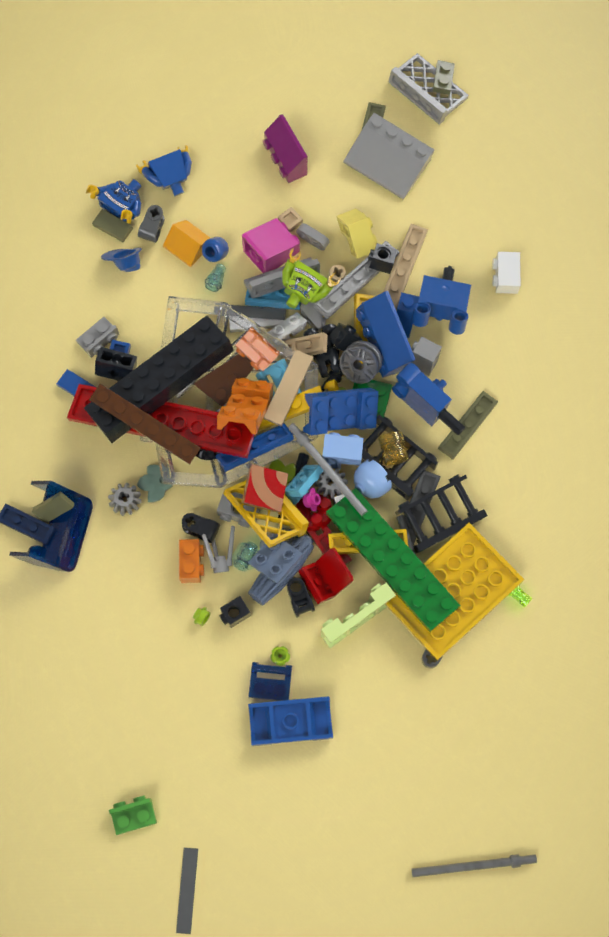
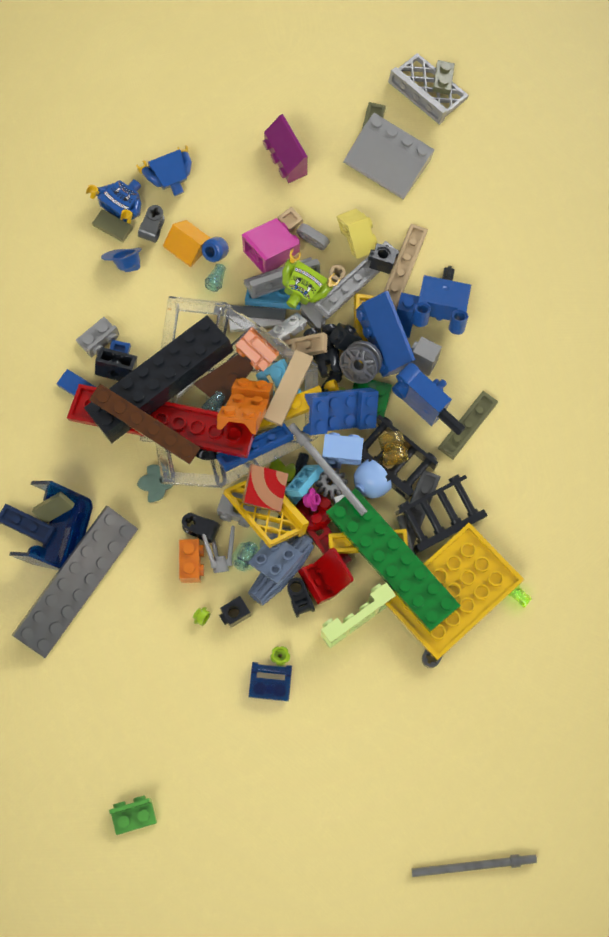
light grey gear [108,482,142,516] -> none
dark grey sticker [176,848,198,934] -> none
blue piece [248,696,333,746] -> none
white brick [492,252,521,294] -> none
none -> dark grey plate [12,506,138,658]
none -> clear light blue cone [201,391,226,412]

